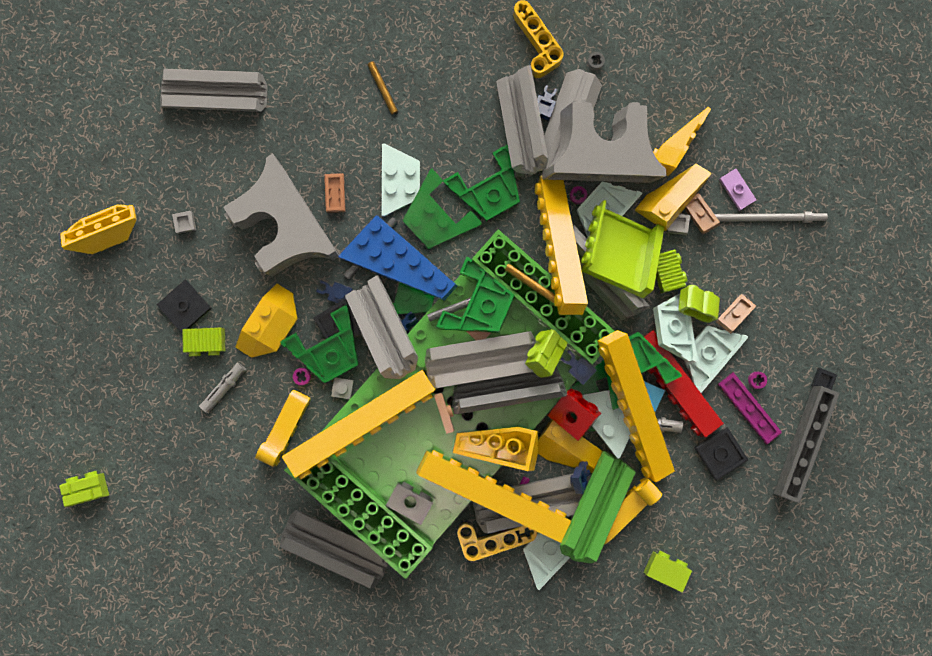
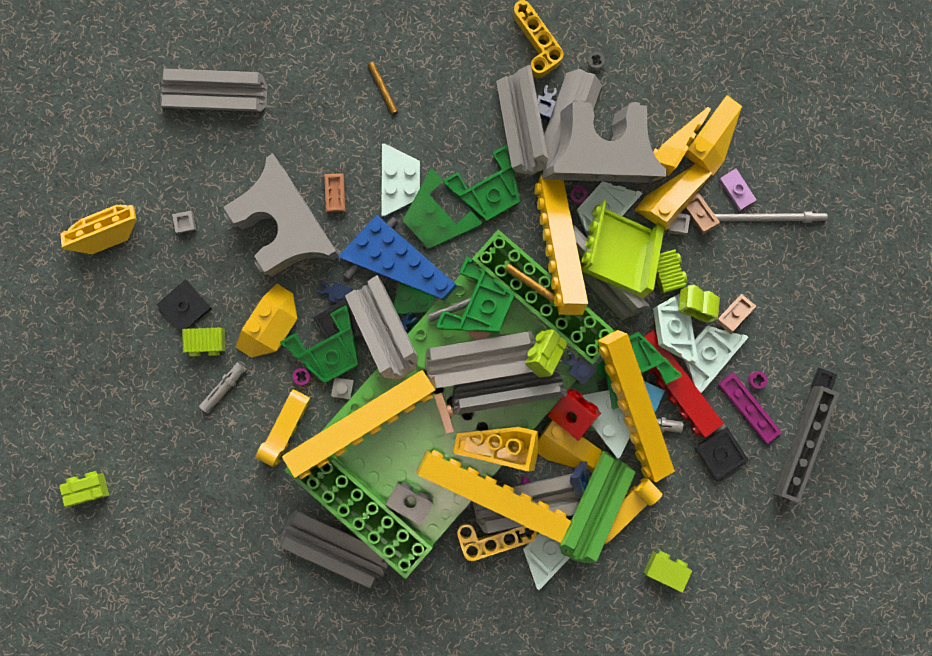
none -> yellow wedge [684,96,742,177]

